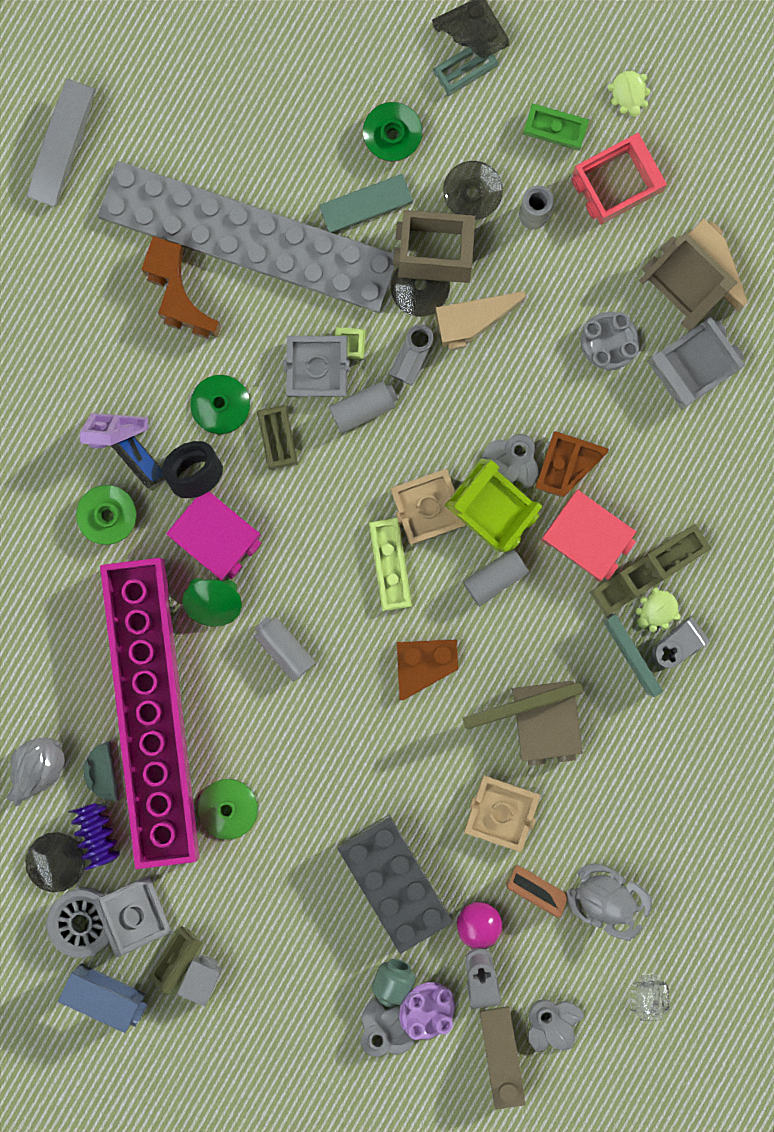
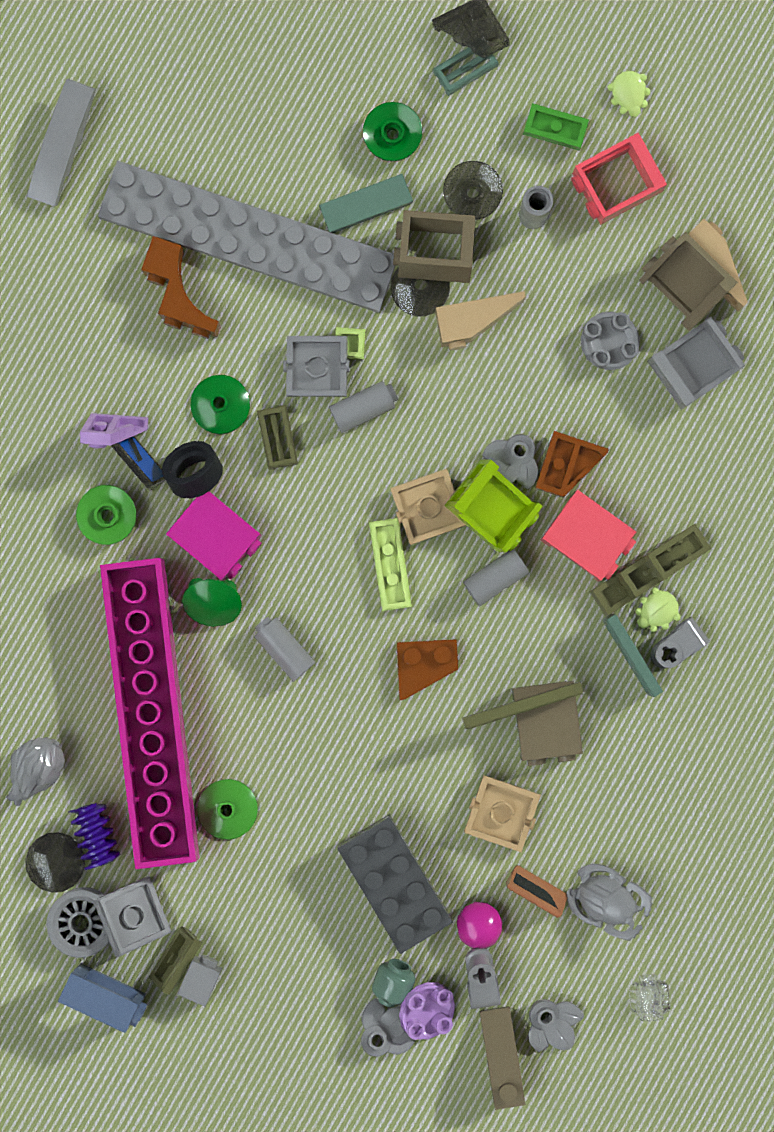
sand green tile [84,741,119,801] -> none
light grey piece [389,324,433,386] -> none

